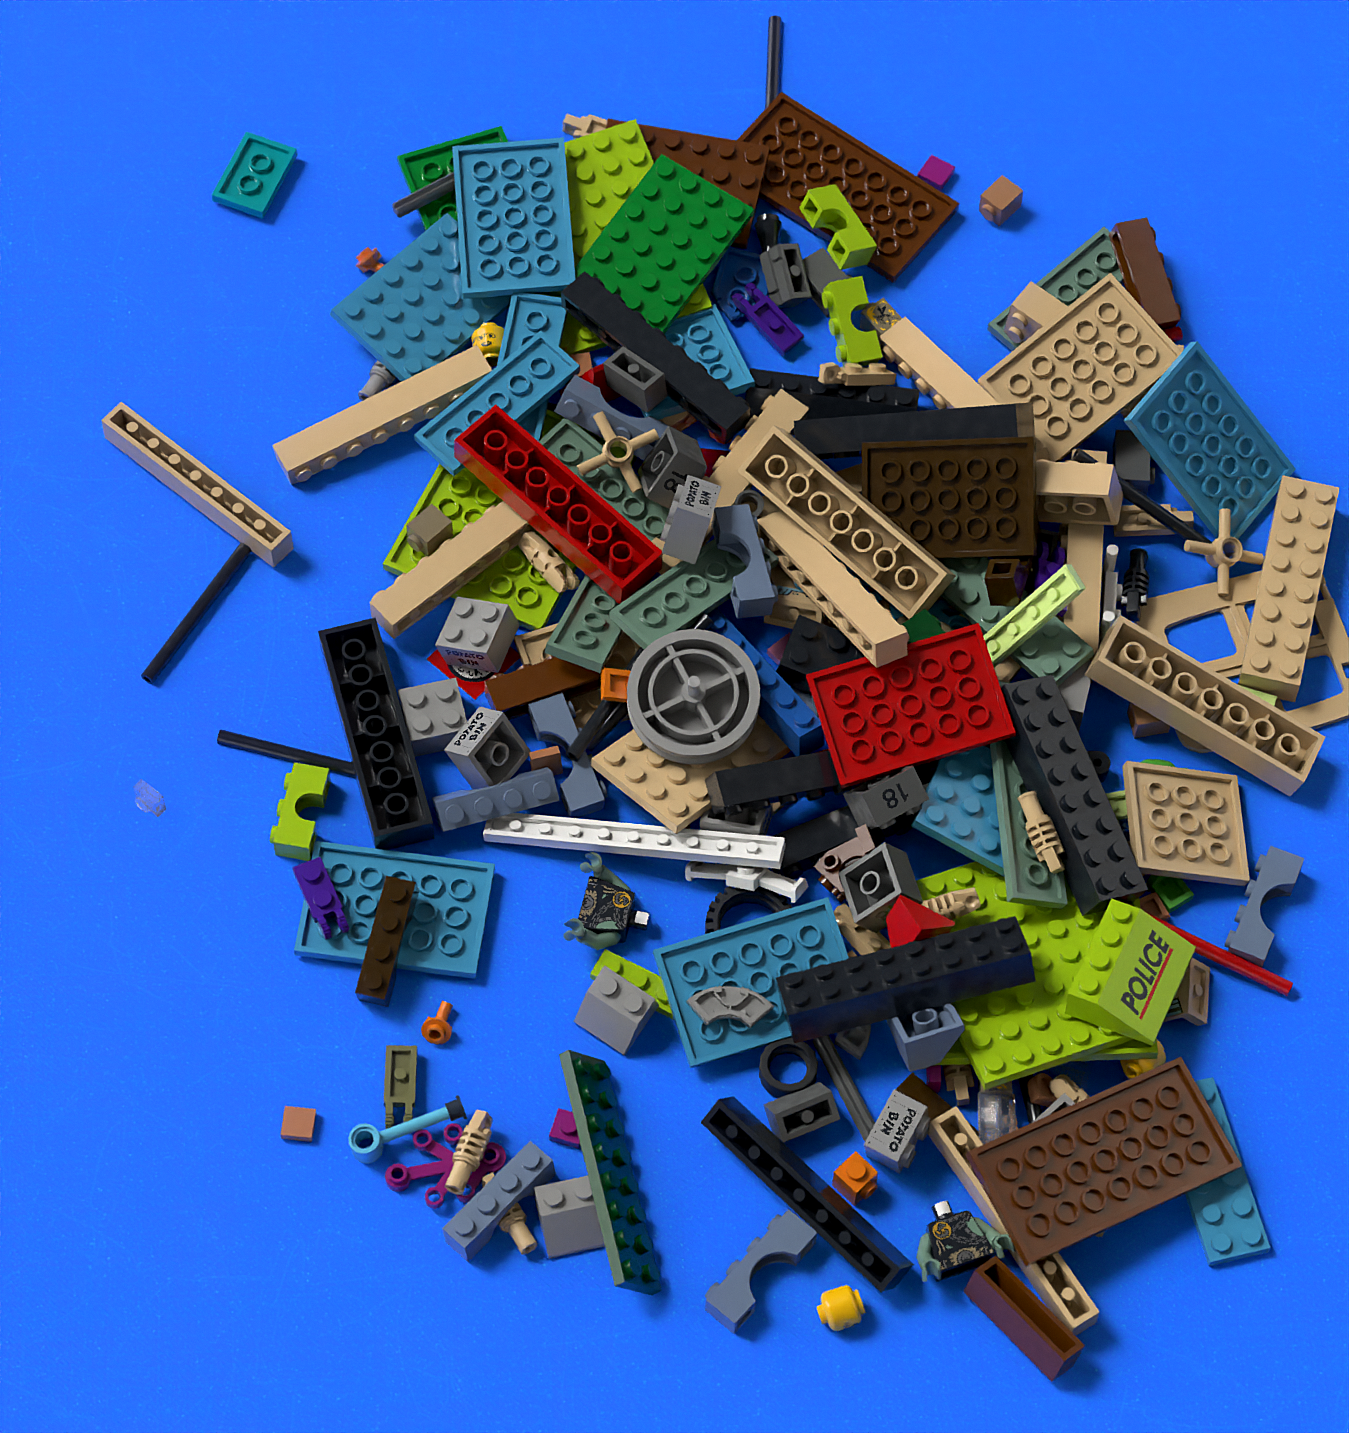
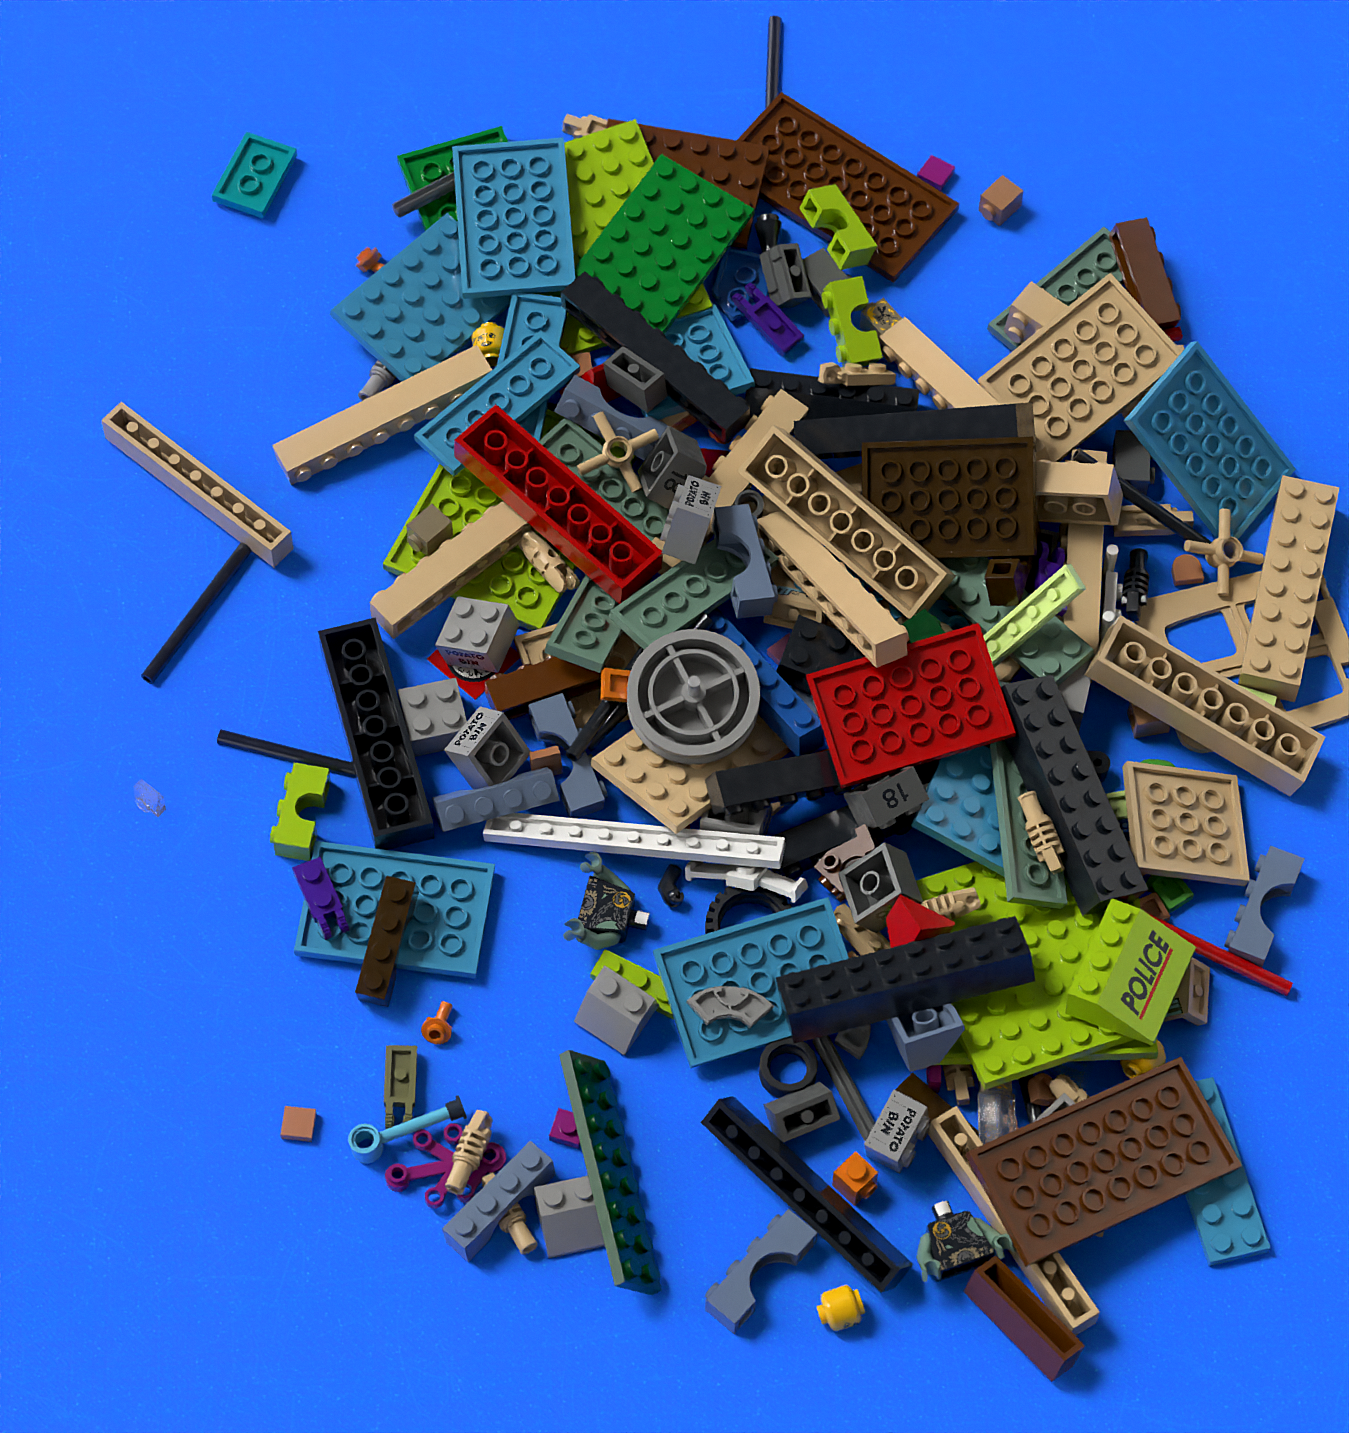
none -> black arm [658,864,684,907]
none -> nougat tile [1171,554,1204,586]

